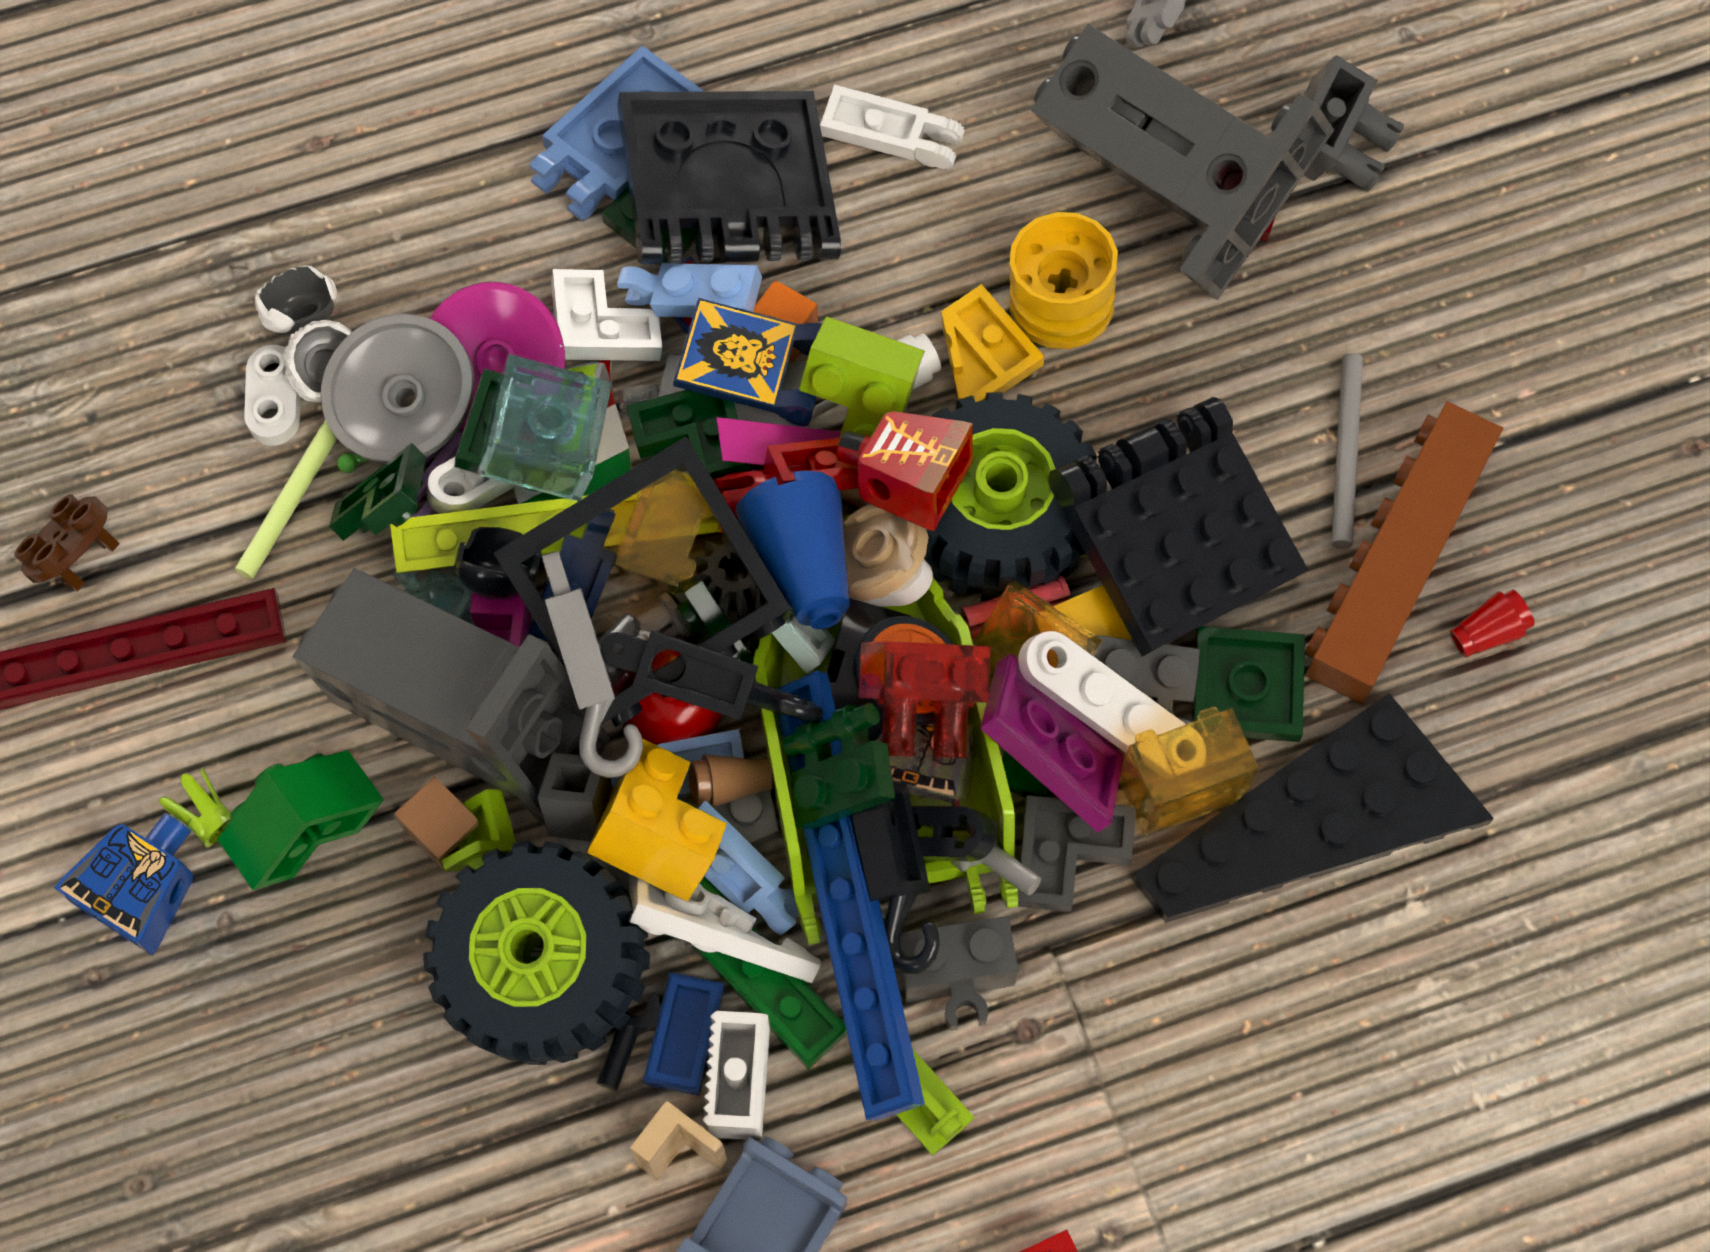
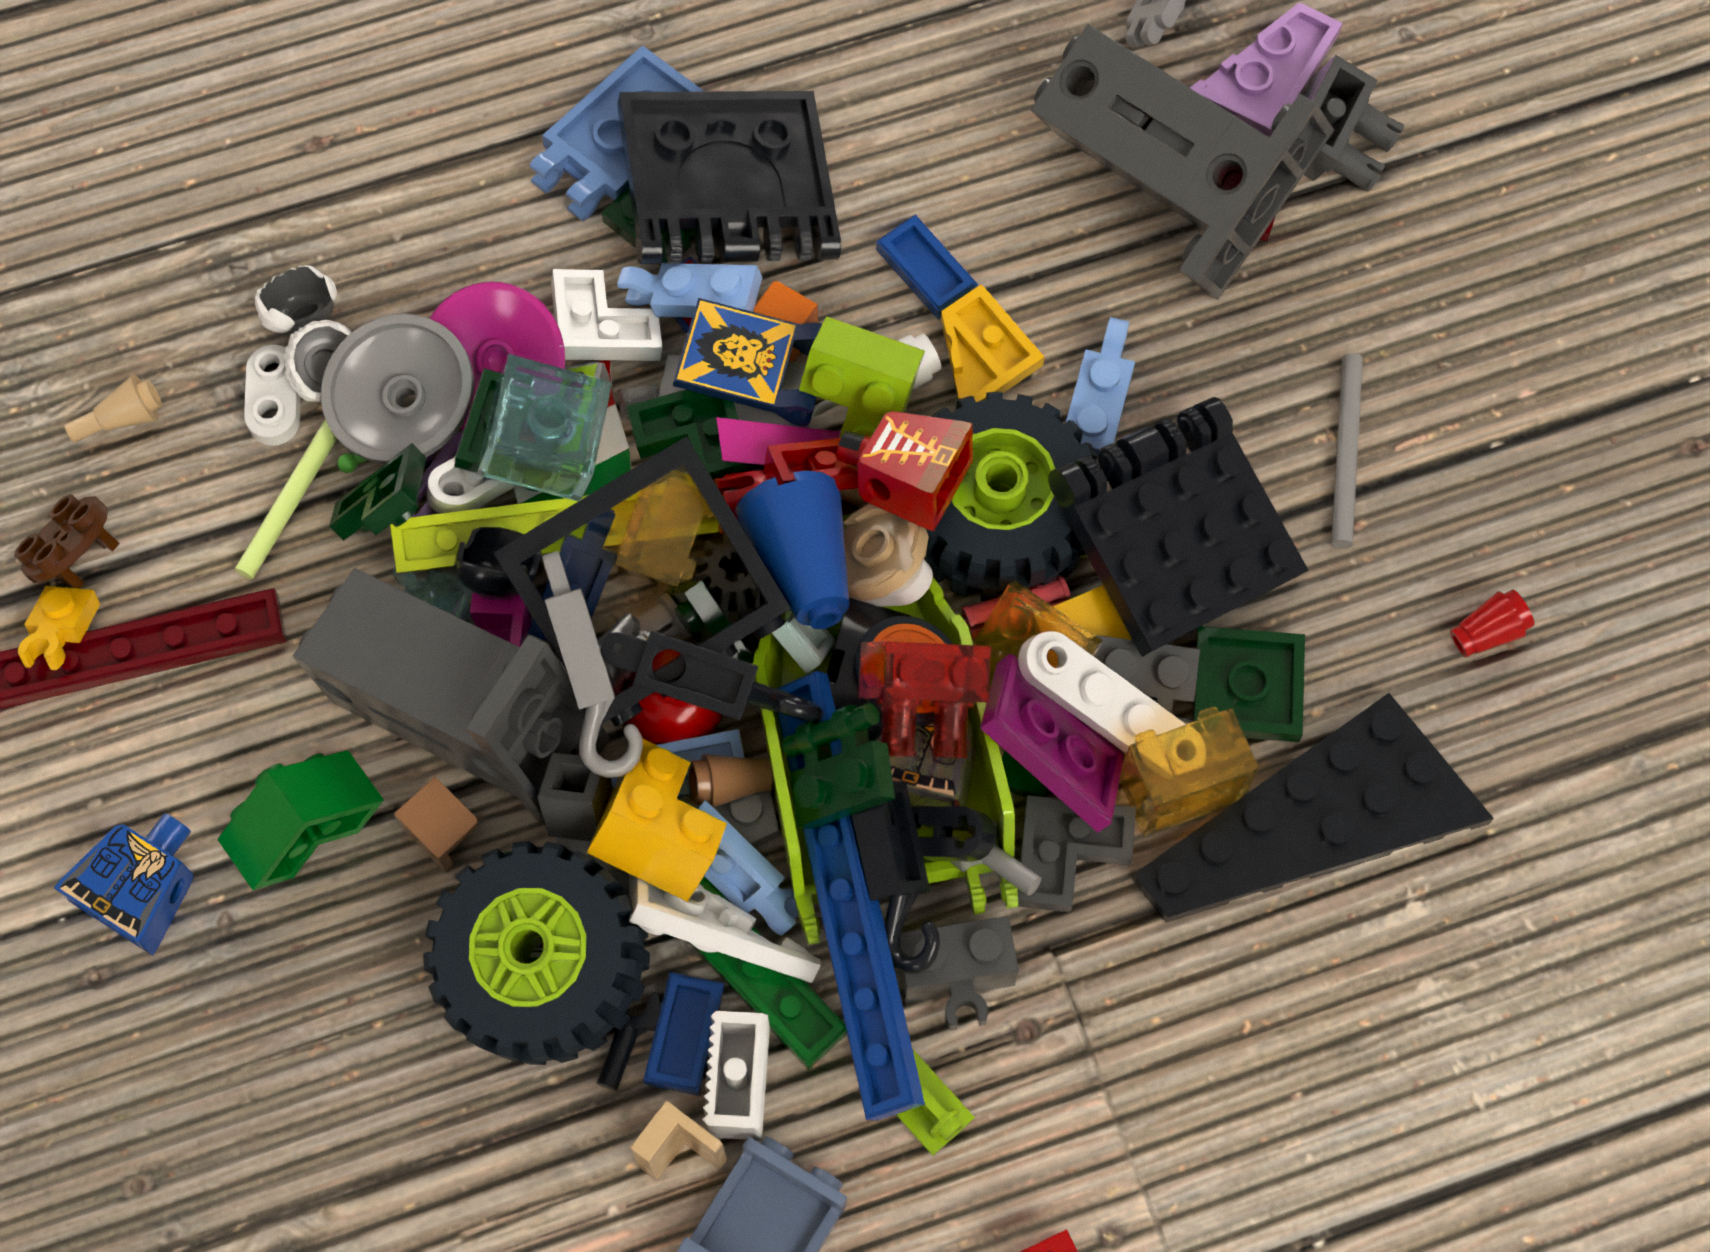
lime piece [158,767,231,847] -> none
lime bracket [442,789,516,872] -> none
white hinge [820,84,965,170] -> none
yellow wheel [1010,212,1118,349] -> none
dark orange brick [1305,401,1504,705] -> none
none -> yellow plate [18,586,100,670]
none -> tan cone [65,374,162,443]
none -> blue tile [876,214,978,320]
none -> light blue plate [1066,317,1135,456]
none -> lavender wing [1190,2,1343,137]

